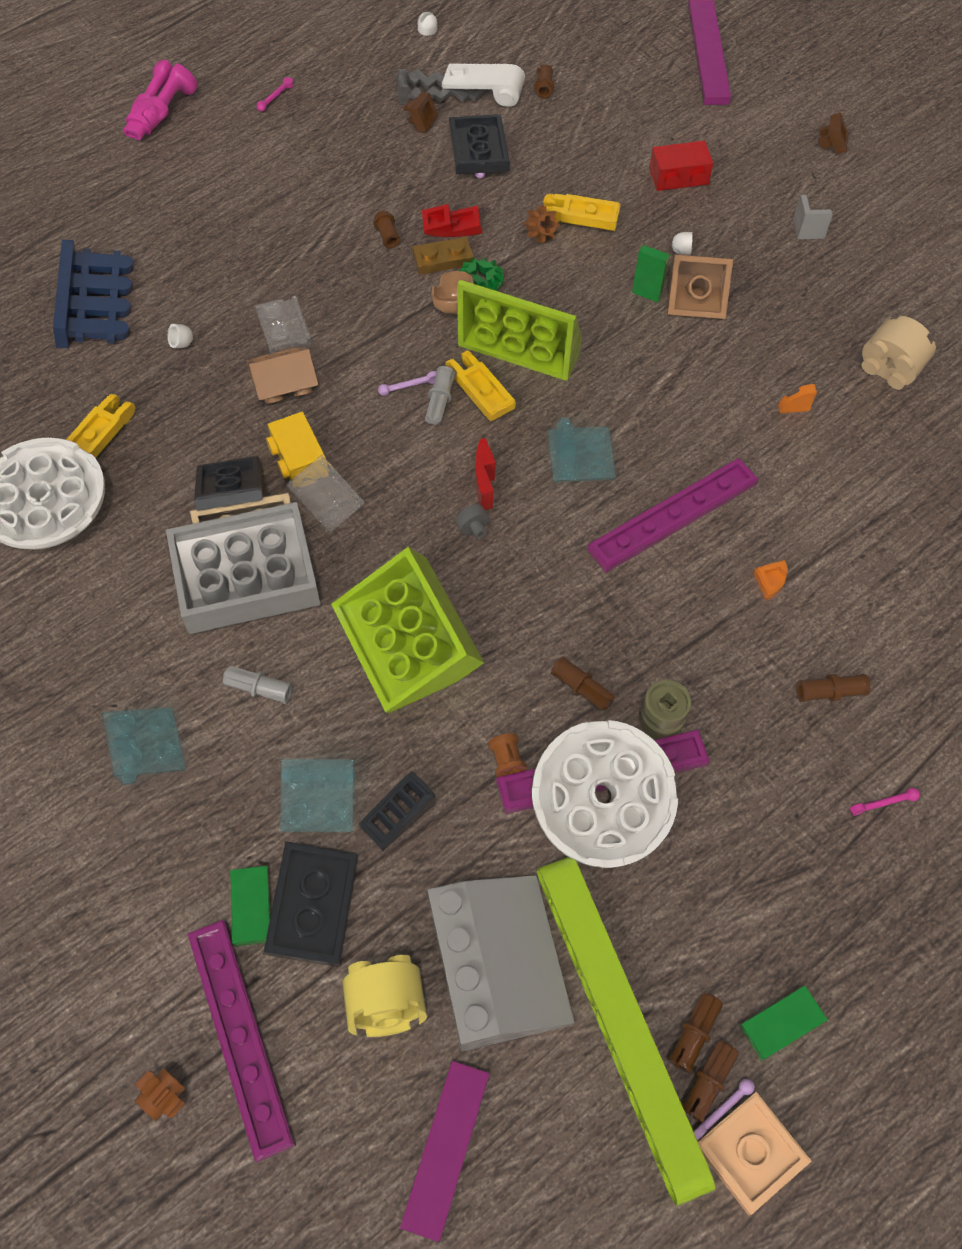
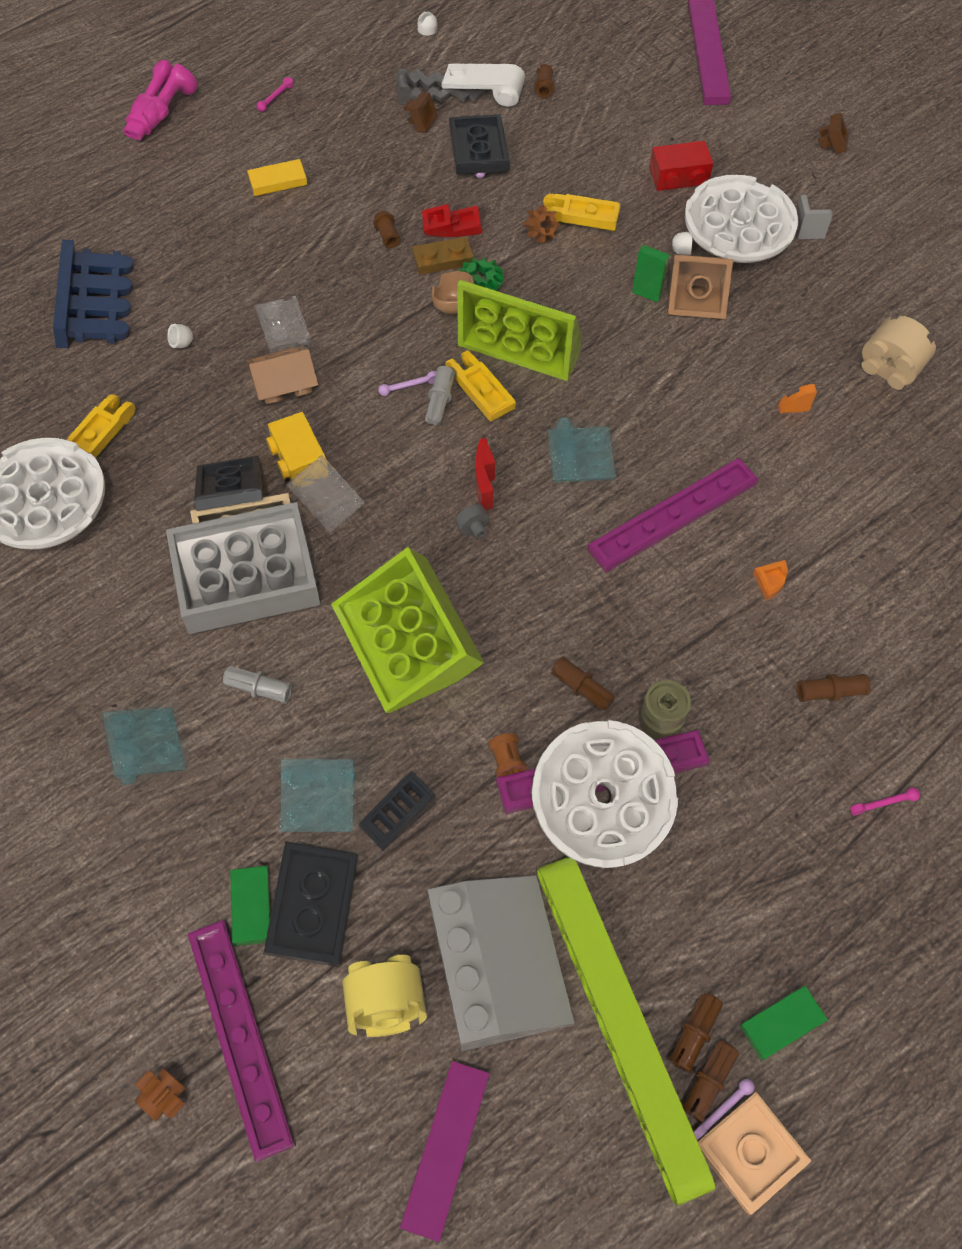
none -> yellow tile [247,159,307,196]
none -> white brick [685,175,798,263]

